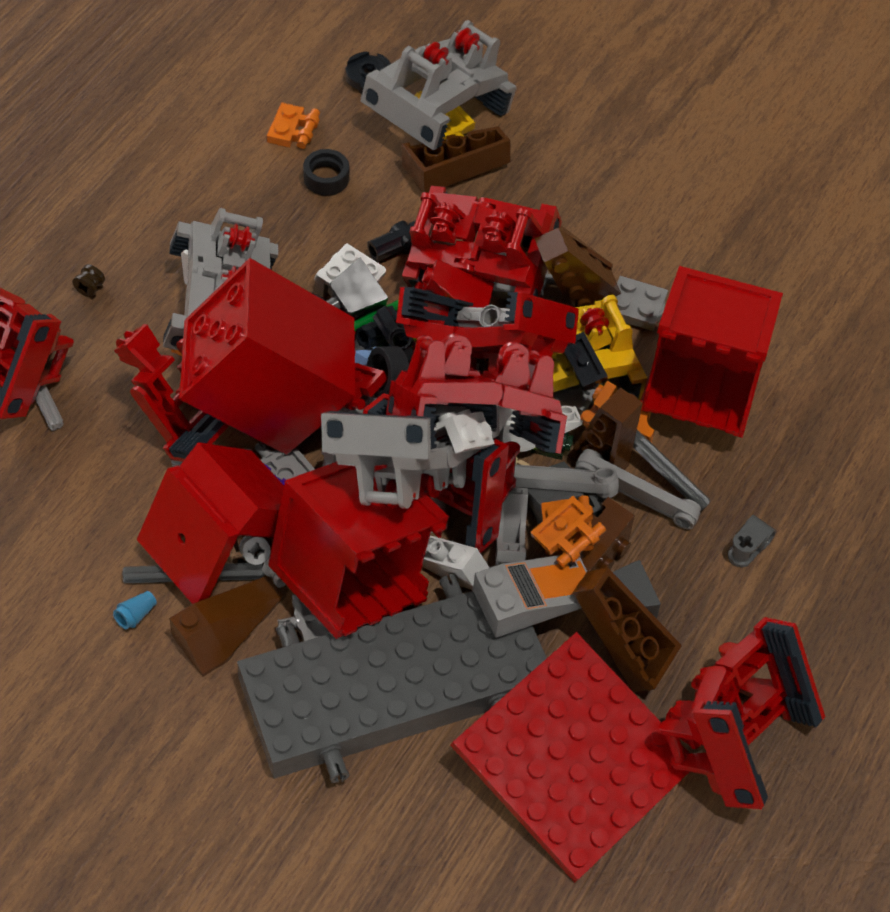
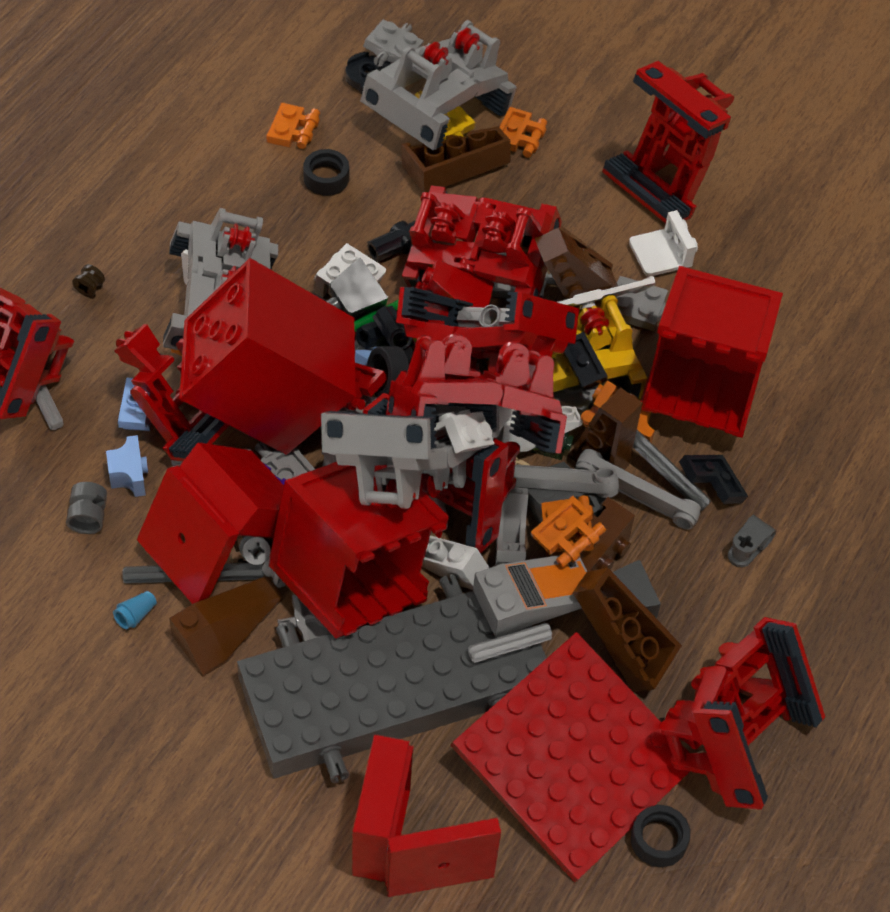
none -> dark grey wheel [66,482,107,534]
none -> light blue brick [106,435,148,497]
none -> light blue brick [118,378,151,431]
none -> red container [352,735,501,897]
none -> light grey plate [363,19,424,66]
none -> light grey axle [468,623,552,663]
none -> orange plate [500,107,547,158]
none -> white door [558,276,655,310]
none -> red container [602,61,734,223]
none -> white bracket [629,210,698,277]
none -> black tyre [631,805,691,867]
none -> black plate [679,455,748,504]

